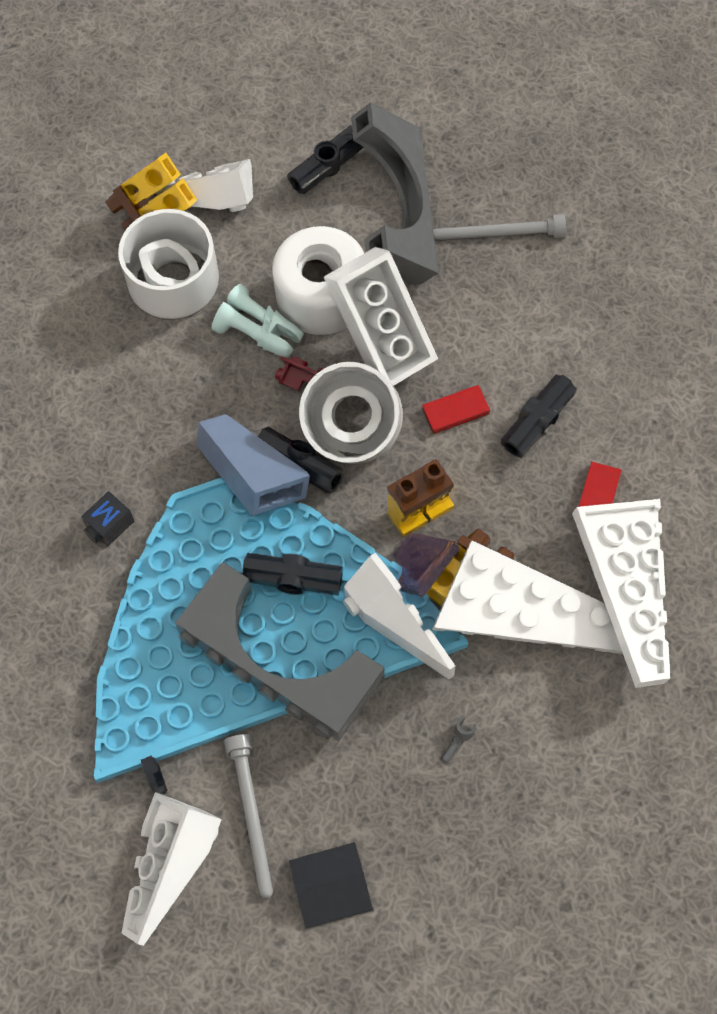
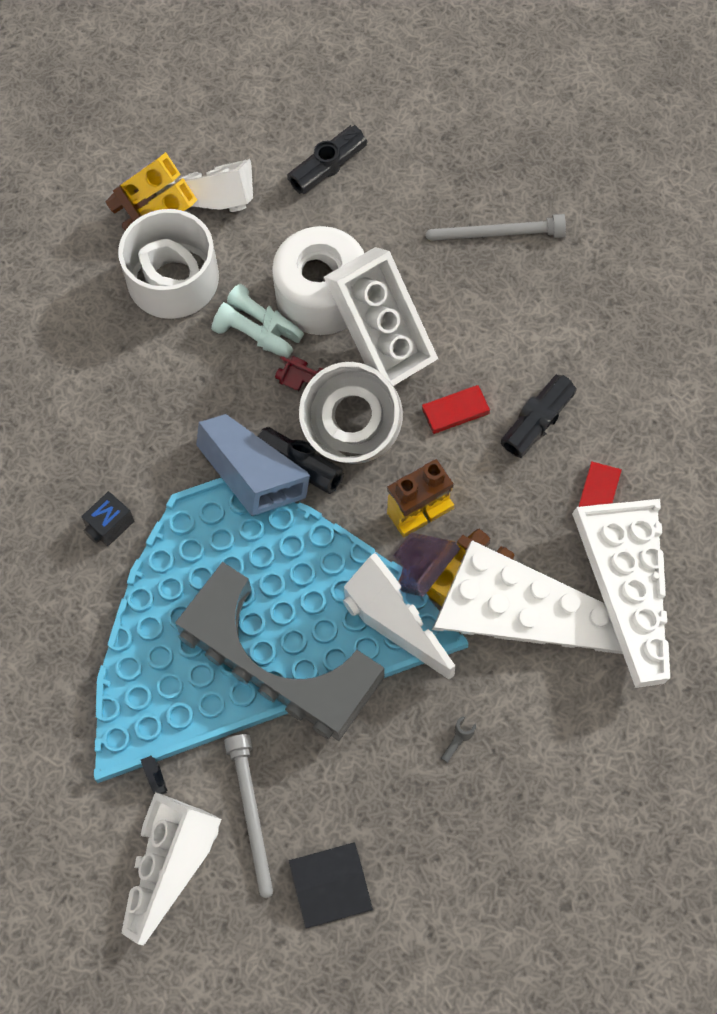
black piece [243,553,343,596] -> none
dark grey arch [351,102,439,285] -> none

